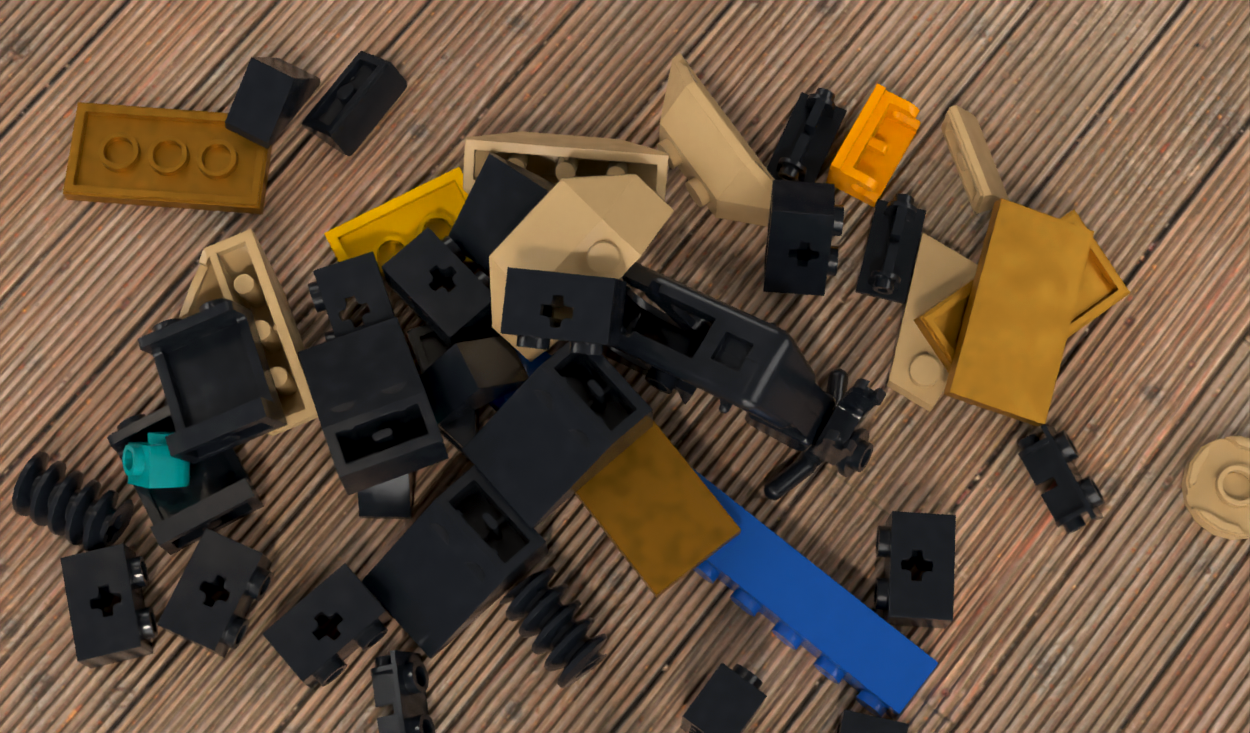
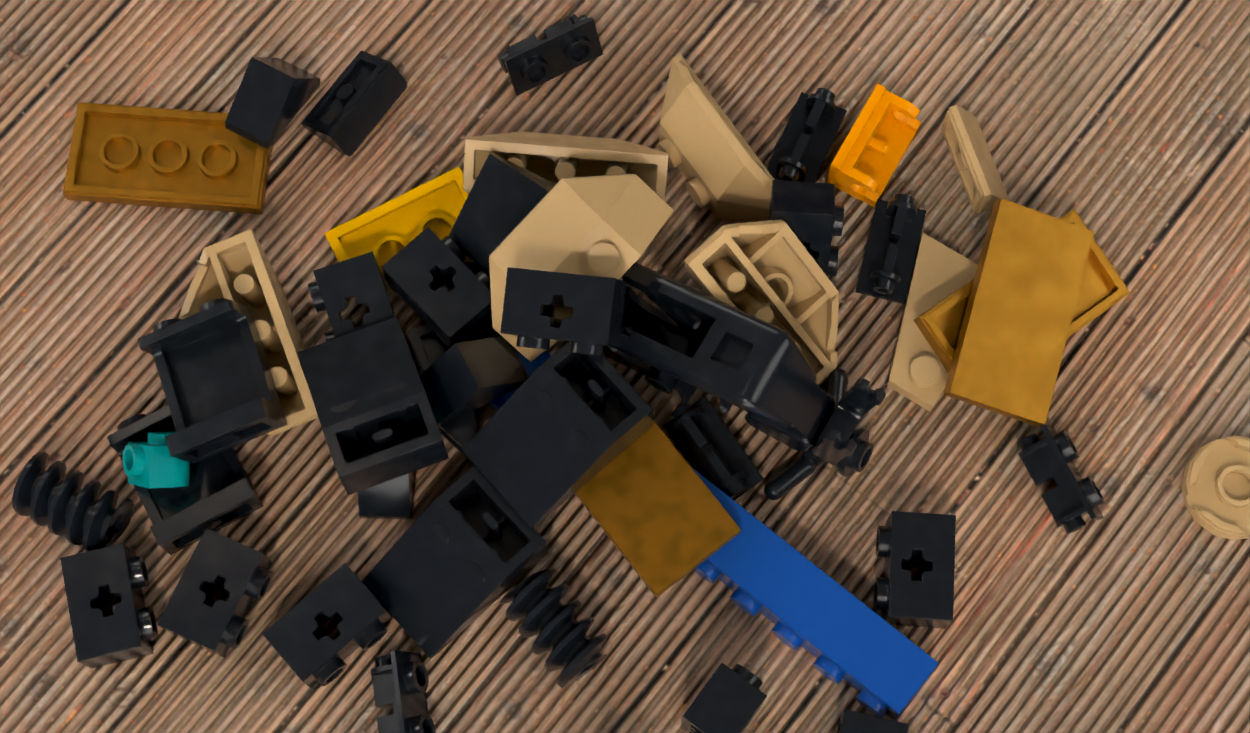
none -> black hinge [497,14,603,96]
none -> black hinge [664,395,764,501]
none -> tan wedge [684,219,839,385]

